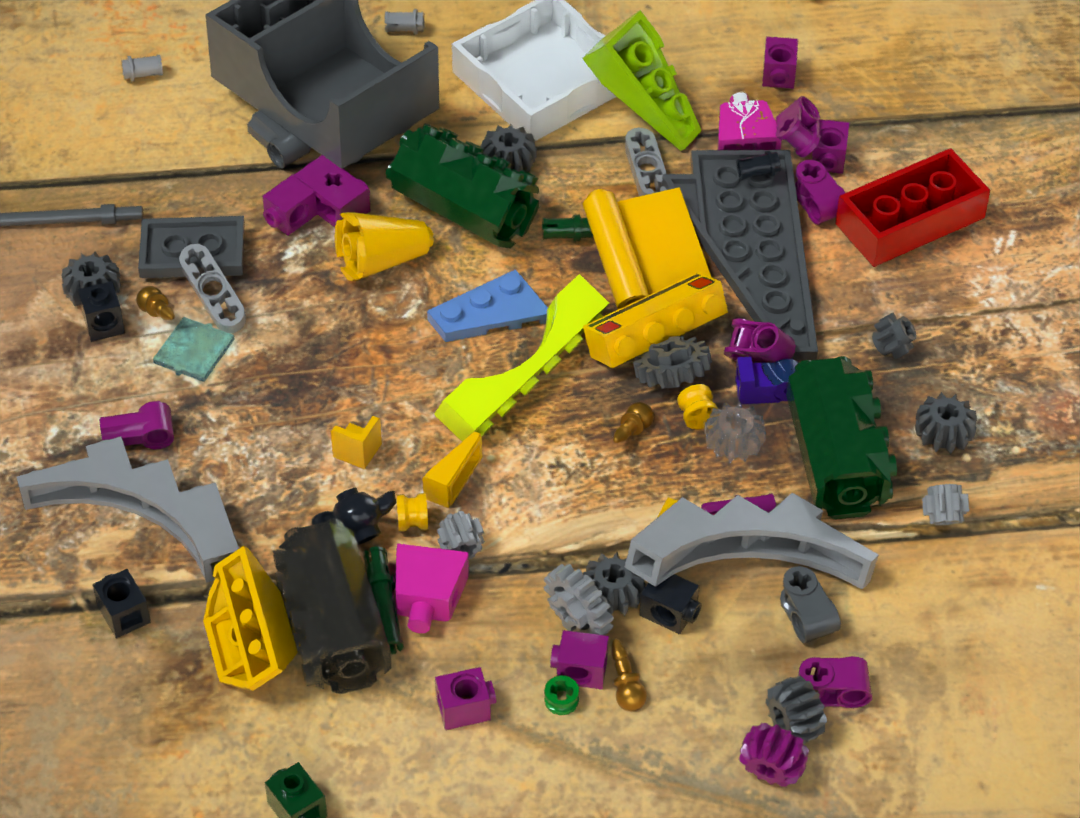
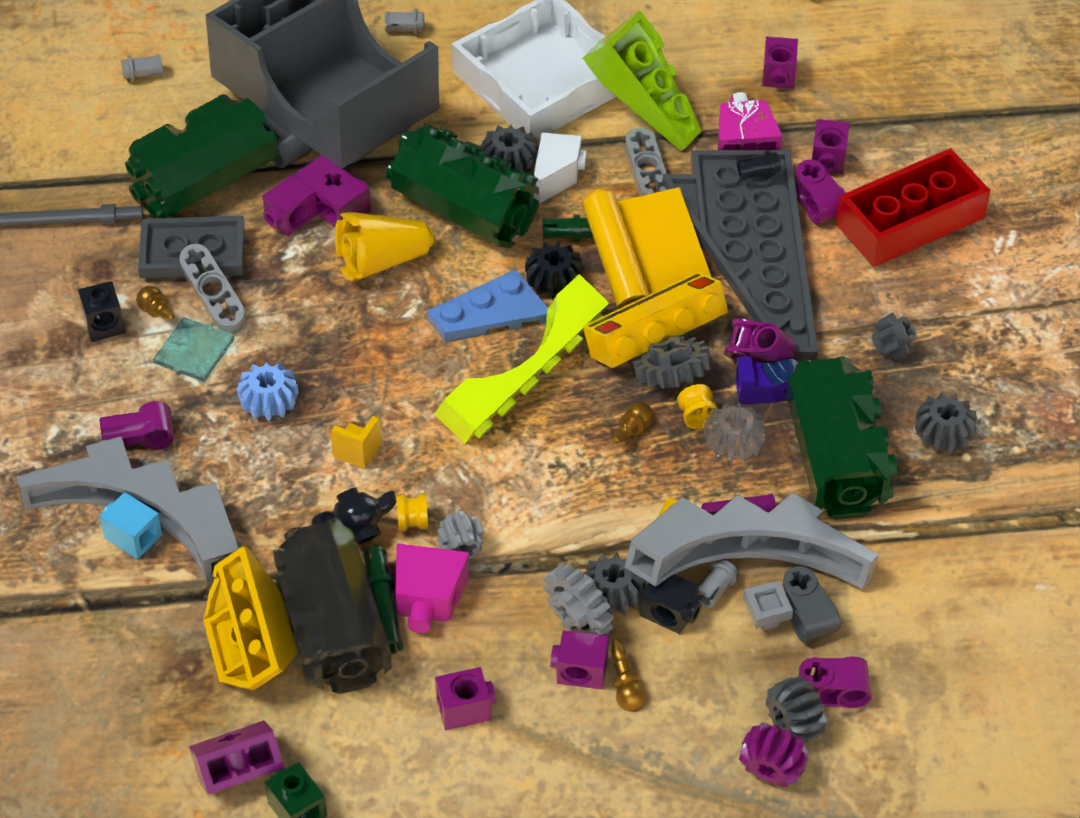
dark grey gear [61,251,121,306] -> none
black brick [92,569,151,638] -> none
yellow slope [422,431,483,508] -> none
green bush [544,675,579,715] -> none
magenta piece [776,96,820,158] -> none
light grey gear [922,484,970,525] -> none
none -> medium azure brick [100,492,162,560]
none -> dark green brick [125,94,279,218]
none -> magenta brick [189,720,285,795]
none -> light blue gear [237,360,299,421]
none -> black gear [525,241,583,299]
none -> white slope [534,132,587,204]
none -> light grey pin [698,560,738,608]
none -> light grey tile [743,580,793,631]

